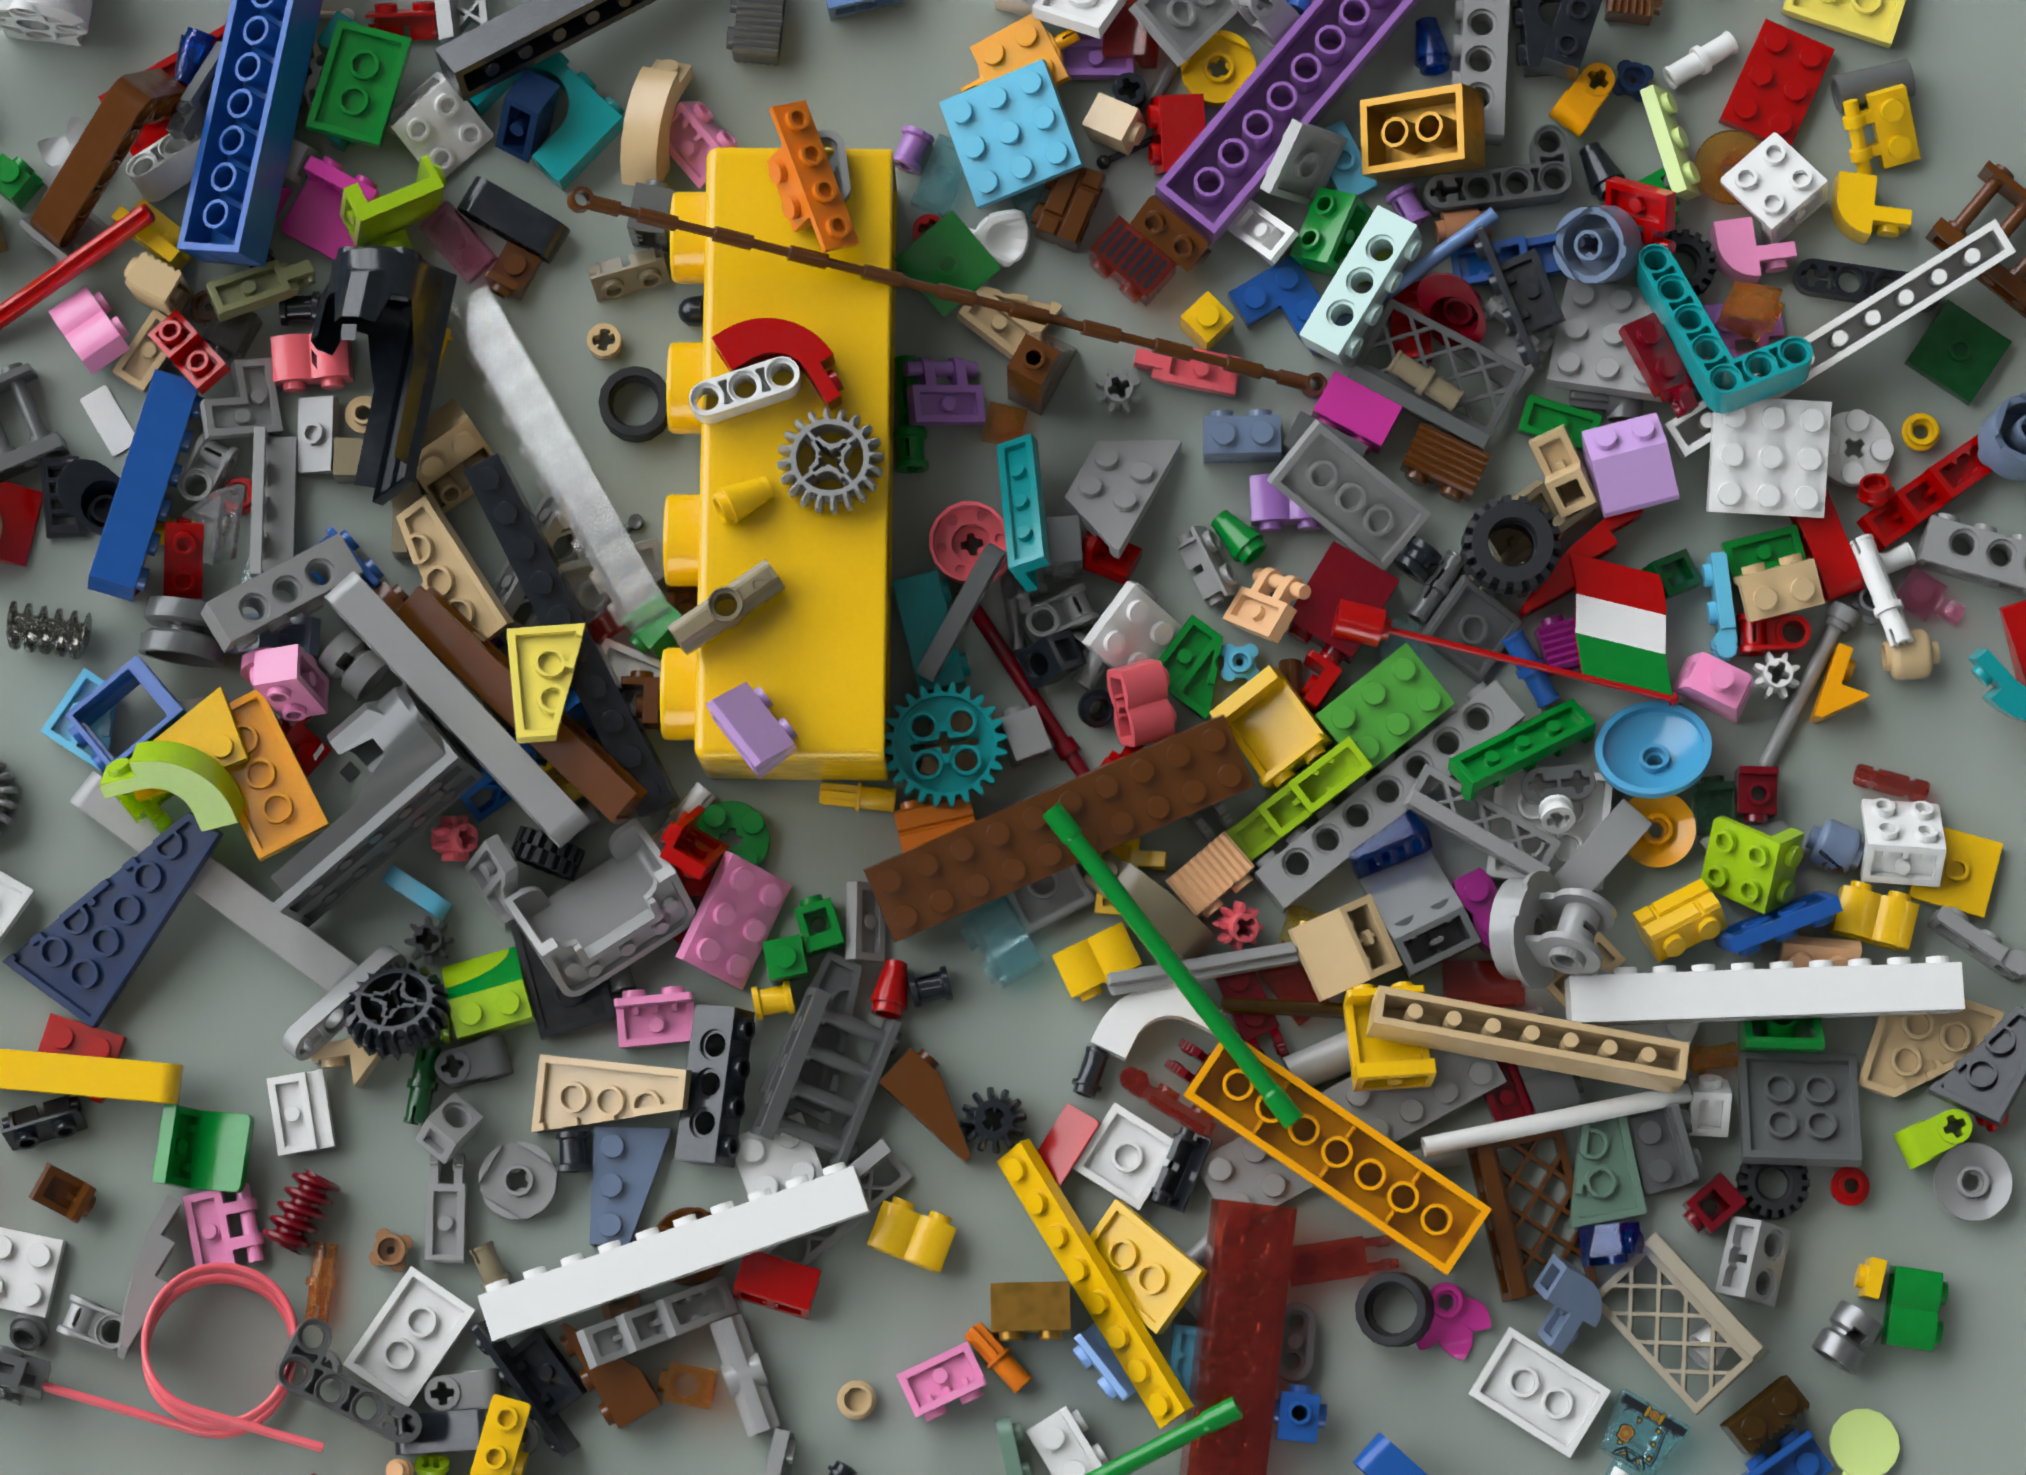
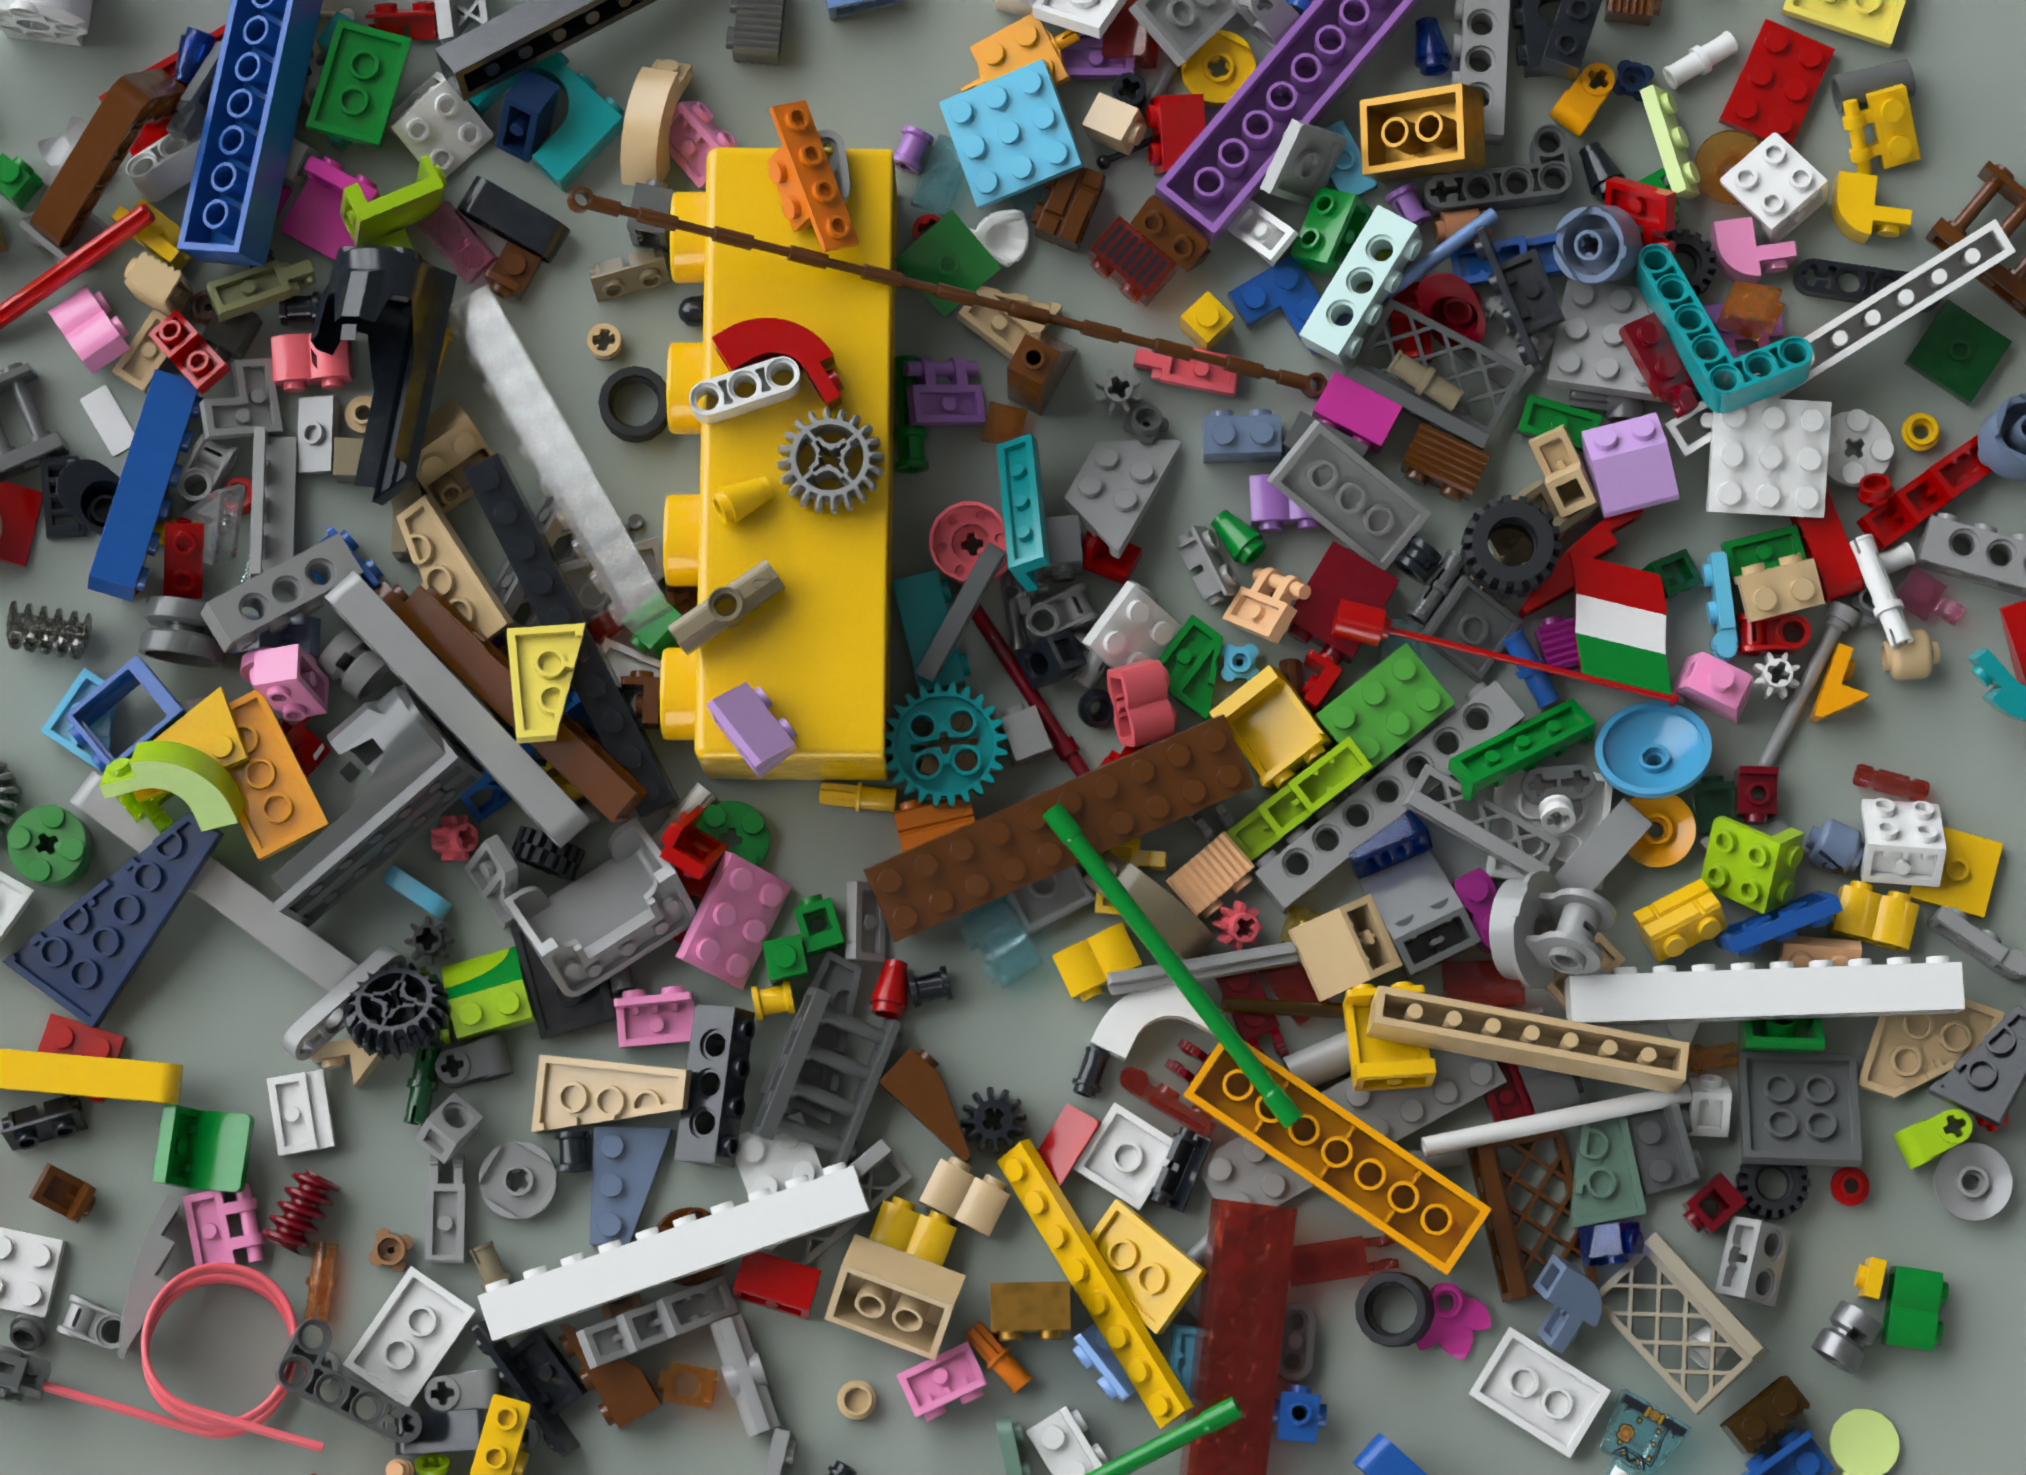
none -> green brick [7,805,94,888]
none -> tan brick [824,1234,966,1361]
none -> tan brick [919,1156,1010,1238]
none -> dark grey plate [1123,405,1169,445]

